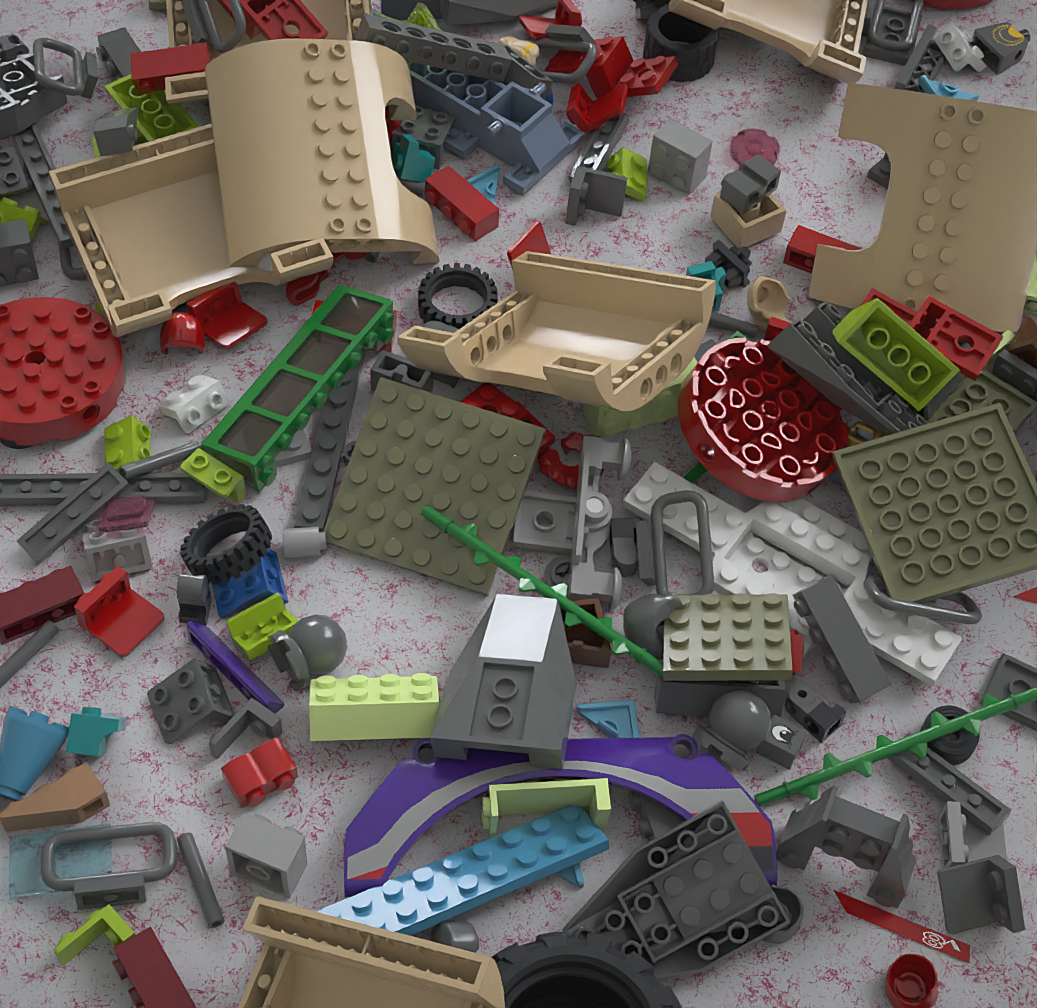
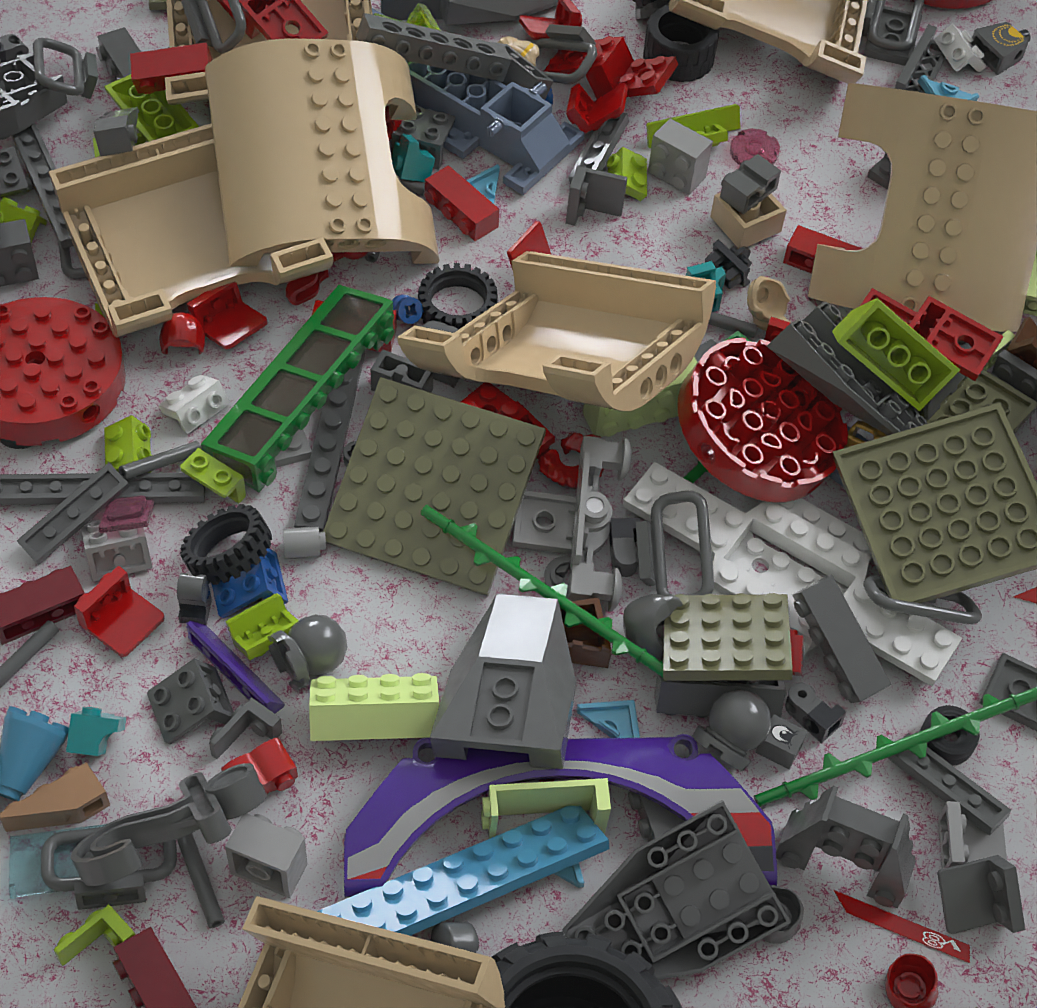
none -> dark grey piece [71,763,267,886]
none -> blue wheel [392,294,423,324]
none -> lime bracket [646,104,741,148]

